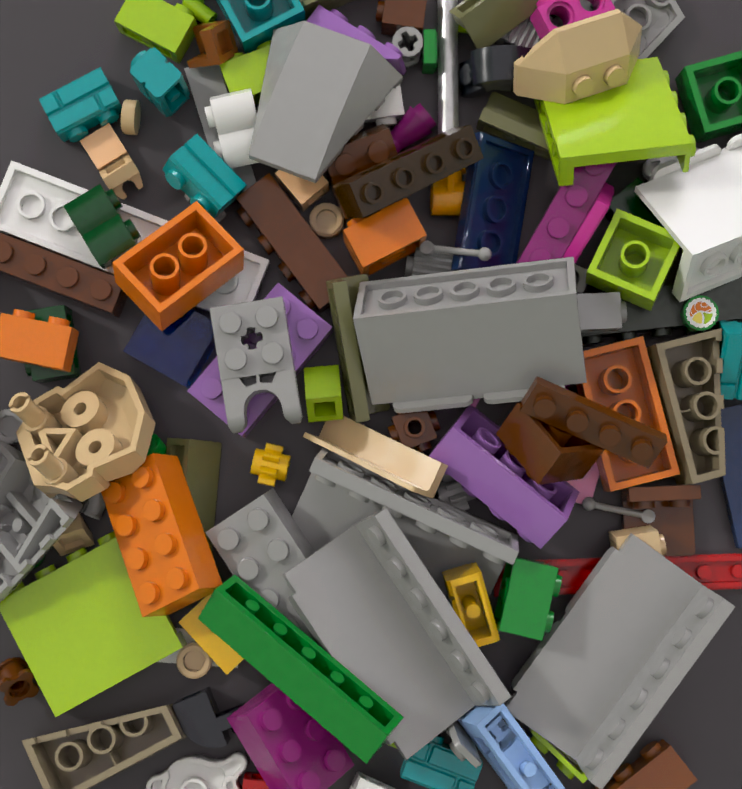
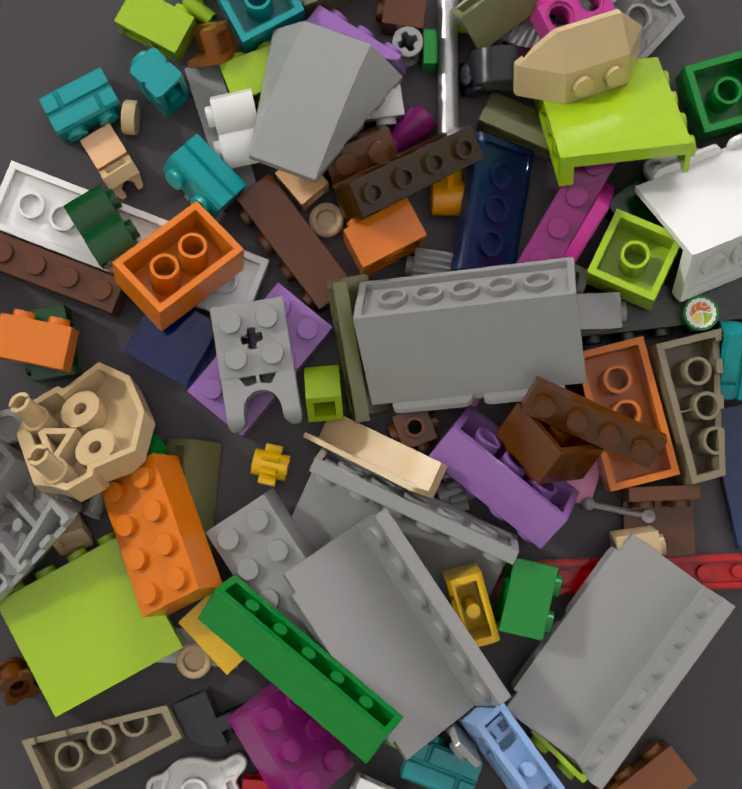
light grey hinge [420,240,492,261] -> none

